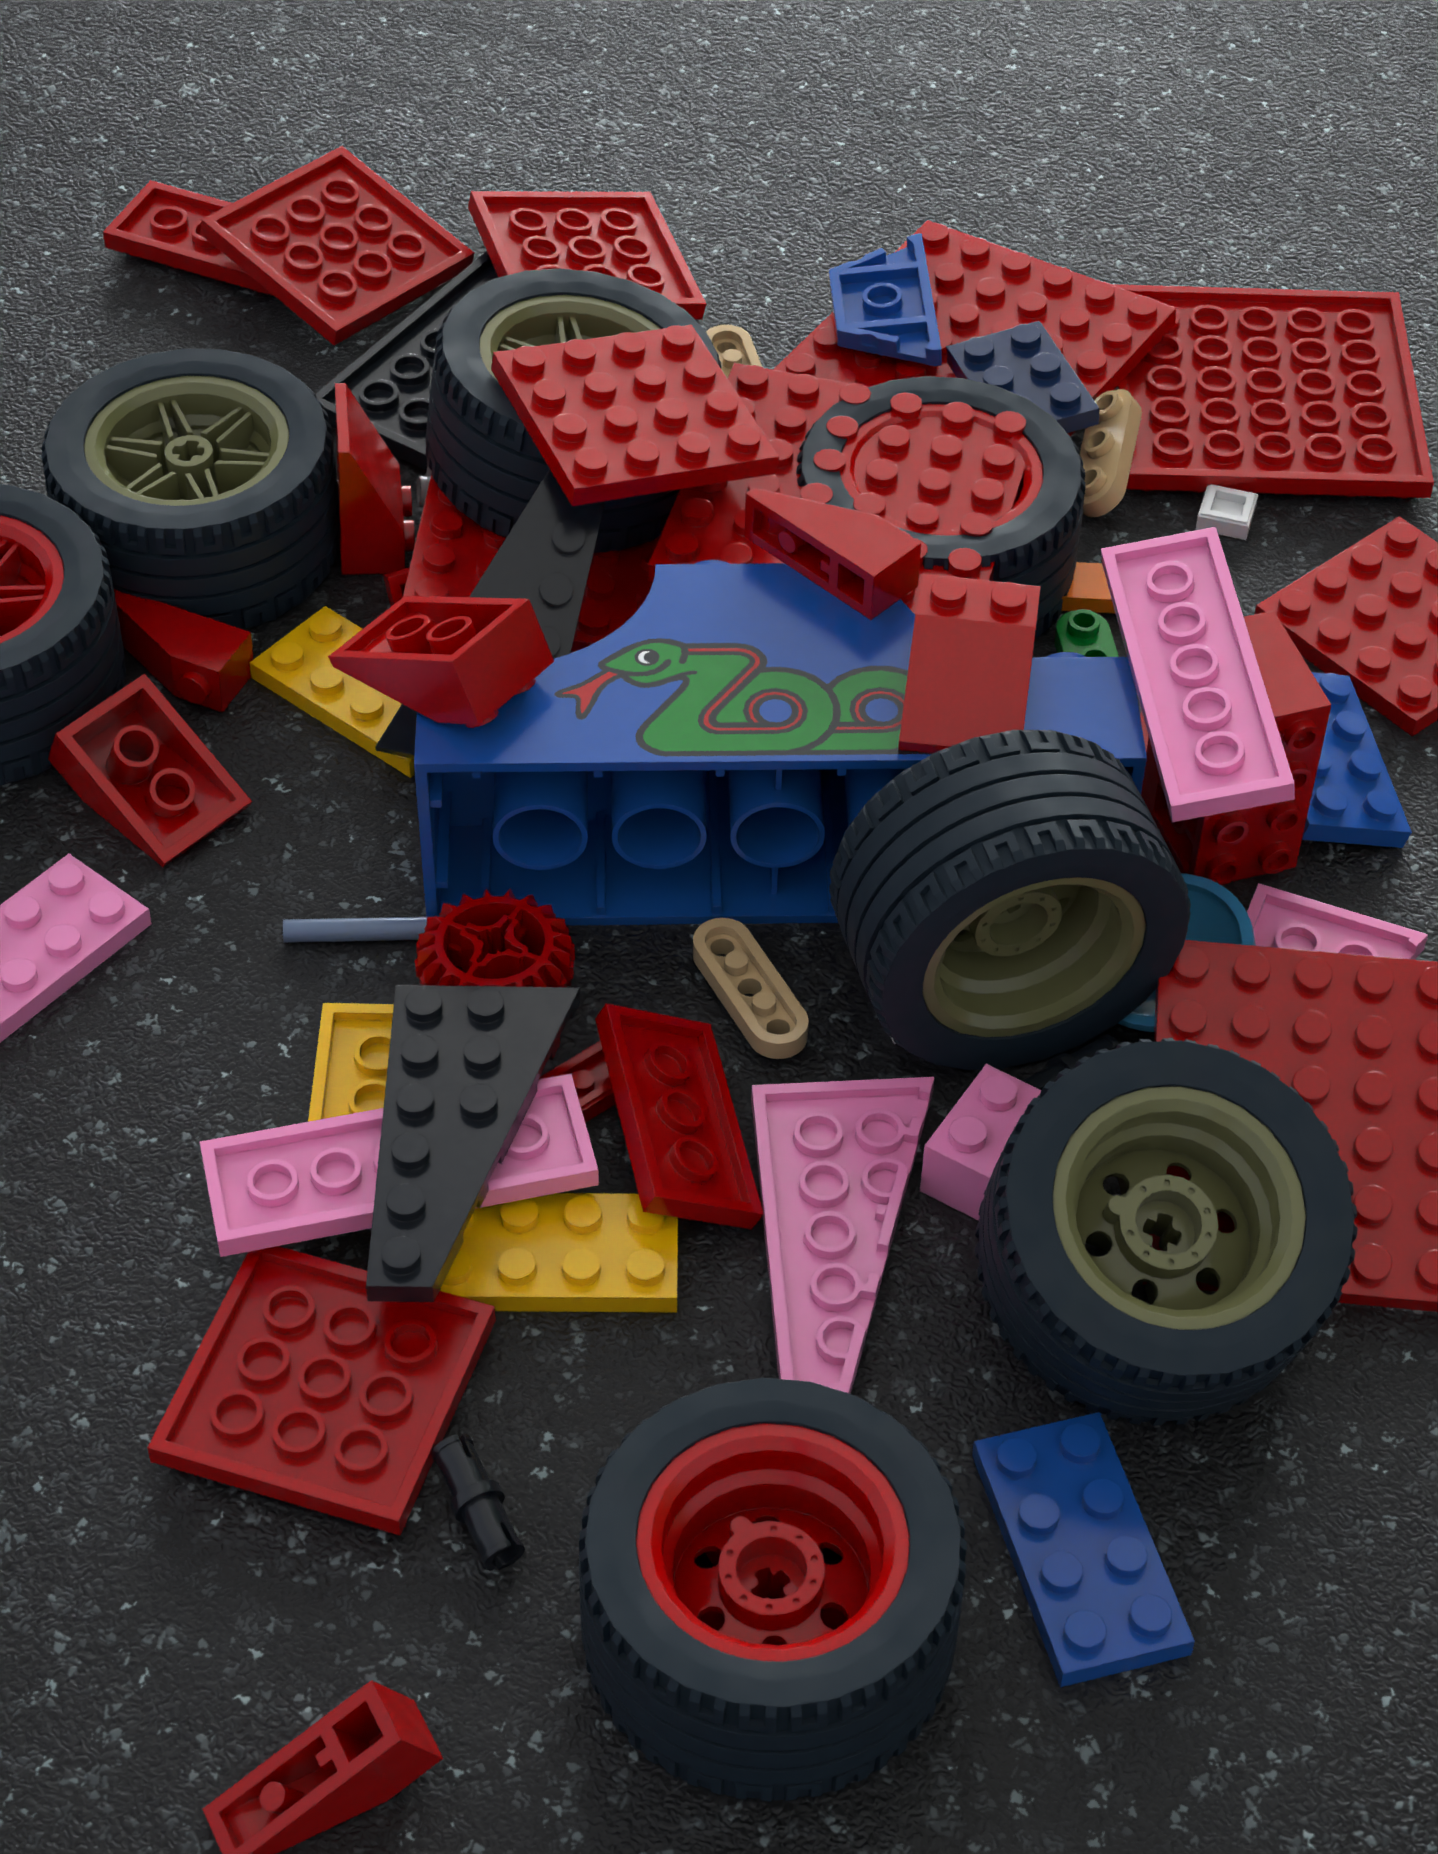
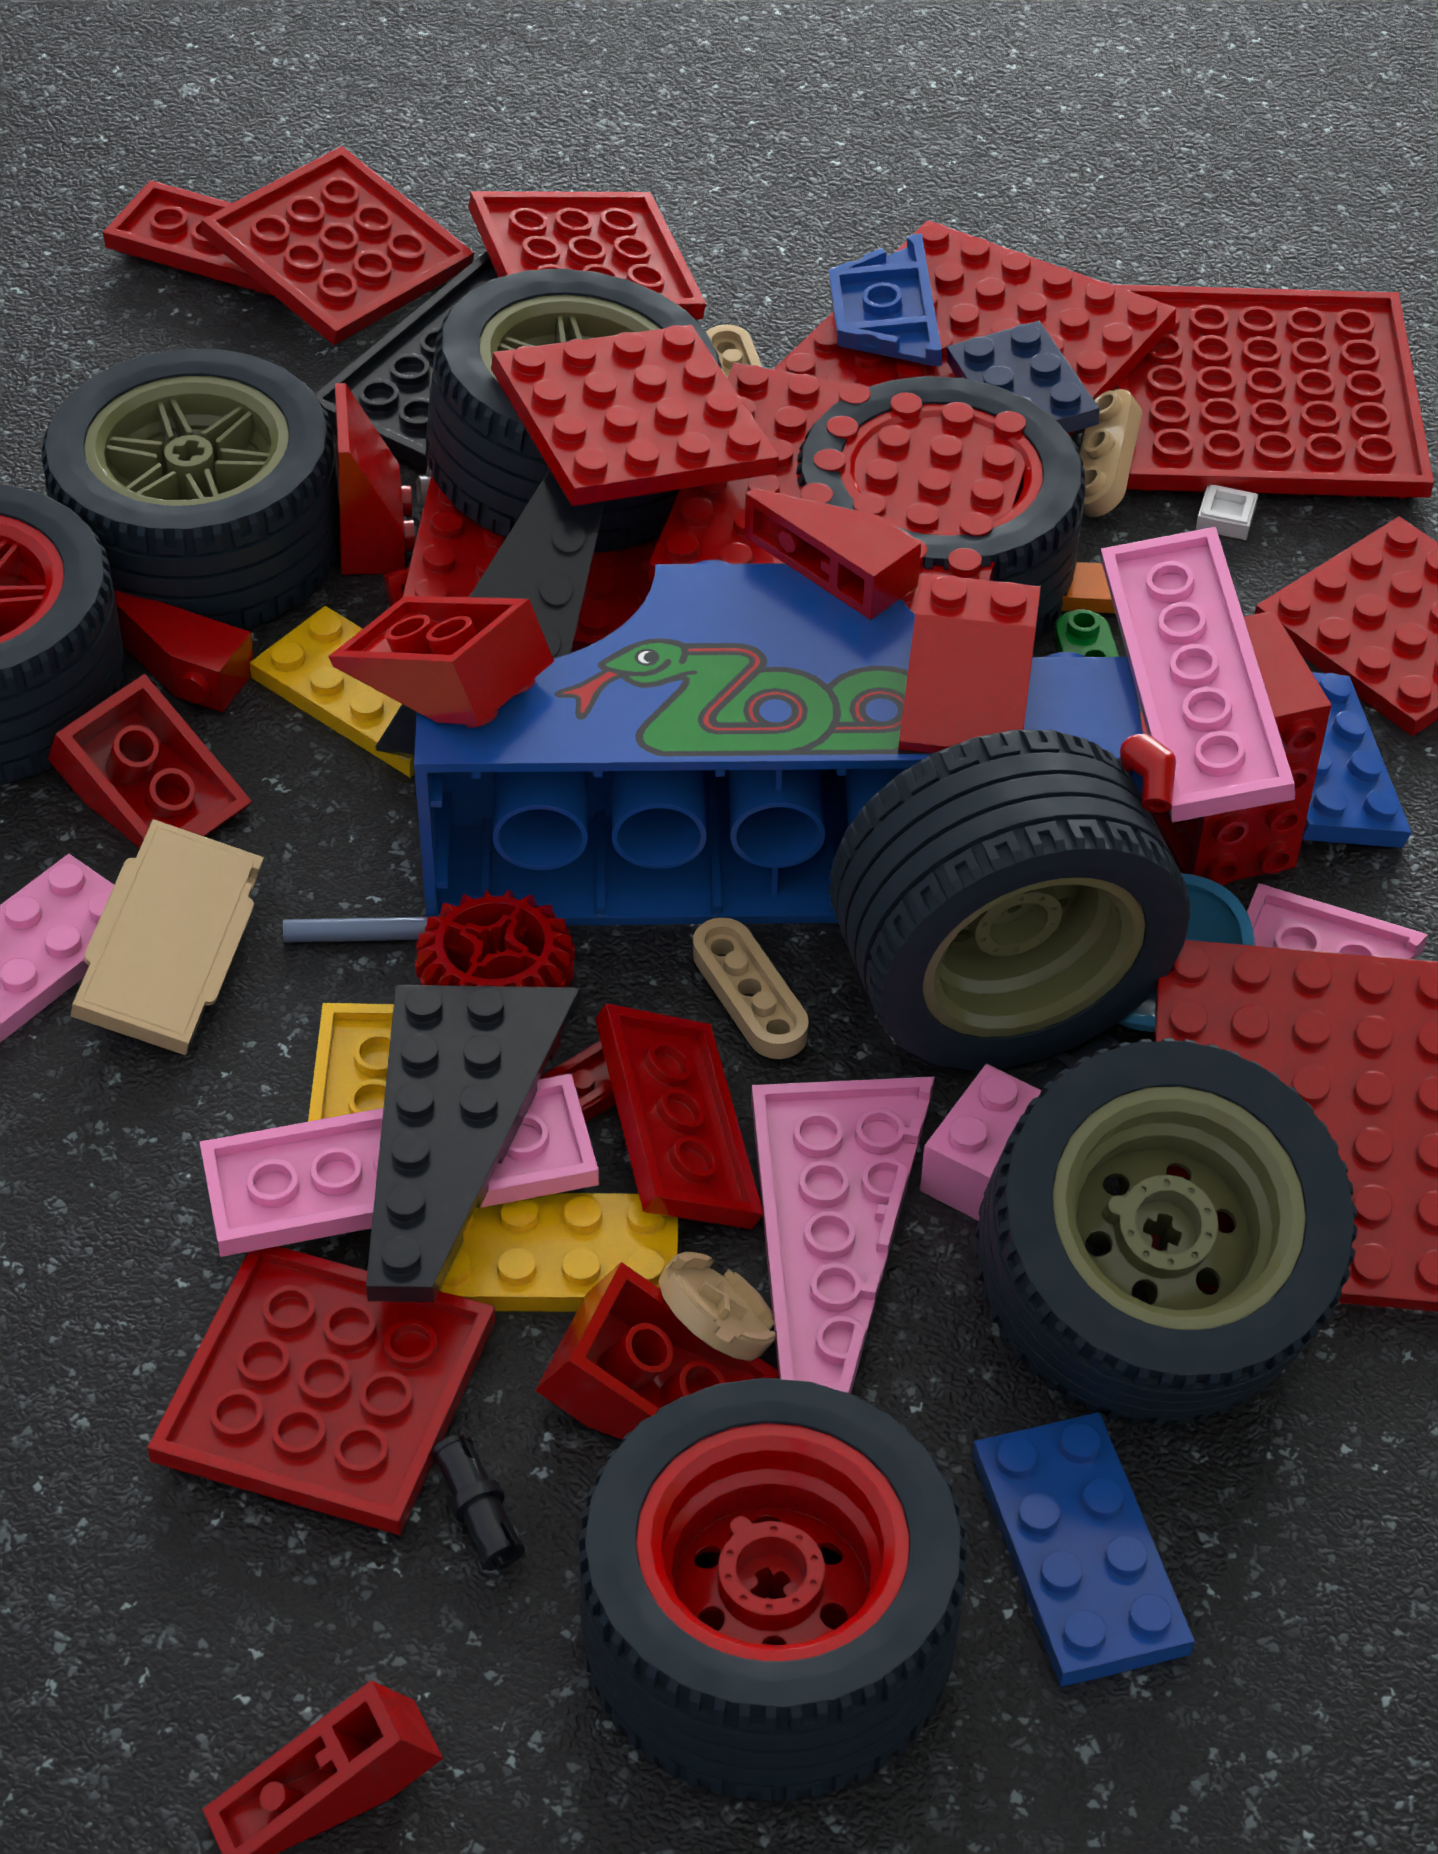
none -> tan piece [71,819,264,1055]
none -> red slope [535,1262,778,1439]
none -> tan tile [658,1251,776,1361]
none -> red arm [1120,734,1176,813]

